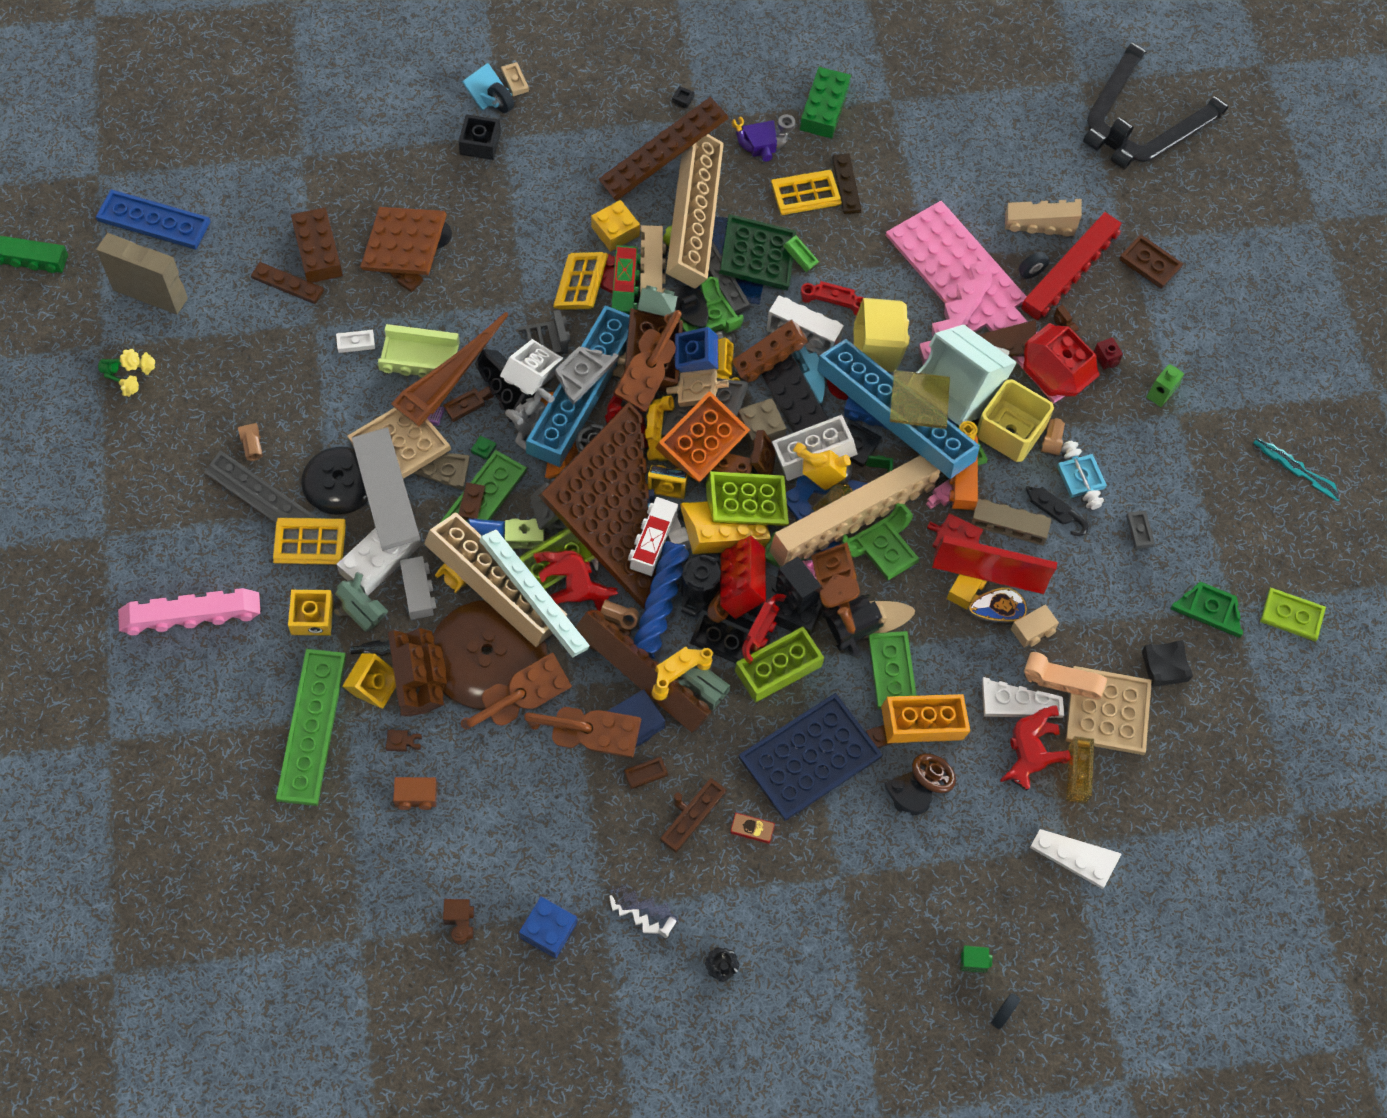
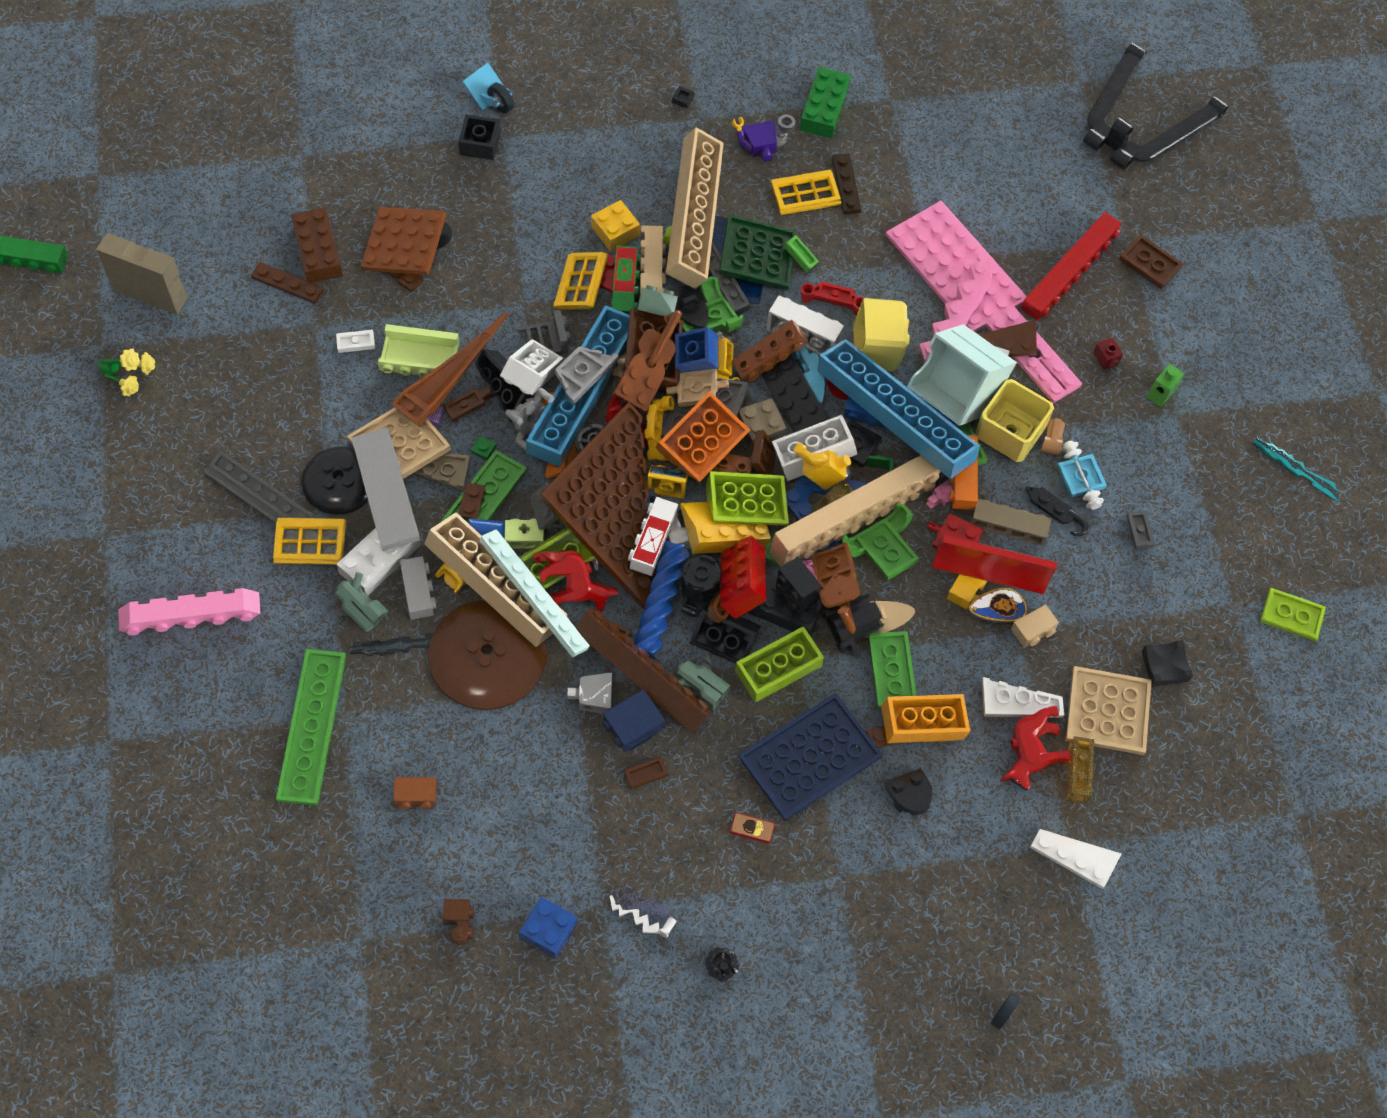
blue plate [96,189,211,249] -> none
medium nougat piece [238,423,263,461] -> none
yellow brick [288,590,334,636] -> none
yellow slope [342,653,396,709] -> none
reddish brown plate [386,730,422,752] -> none
reddish brown piece [388,628,447,716] -> none
dark orange plate [461,652,572,729] -> none
tan plate [501,62,529,96] -> none
dark orange plate [524,707,642,758] -> none
reddish brown plate [598,97,729,201] -> none
medium nougat piece [600,600,640,630] -> none
yellow plate [652,647,713,700] -> none
reddish brown plate [660,778,727,853] -> none
red plate [742,594,787,665] -> none
clear yellow piece [890,370,950,429] -> none
reddish brown plate [912,753,956,793] -> none
yellow wheel [958,421,978,440] -> none
green brick [960,945,993,973] -> none
tan wedge [1005,199,1082,237] -> none
black bush [1018,251,1050,279] -> none
red piece [1023,323,1100,396] -> none
light nougat beam [1024,652,1107,699] -> none
reddish brown plate [1053,305,1079,334] -> none
green wing [1170,582,1243,638] -> none
none -> light grey torso [568,673,612,714]

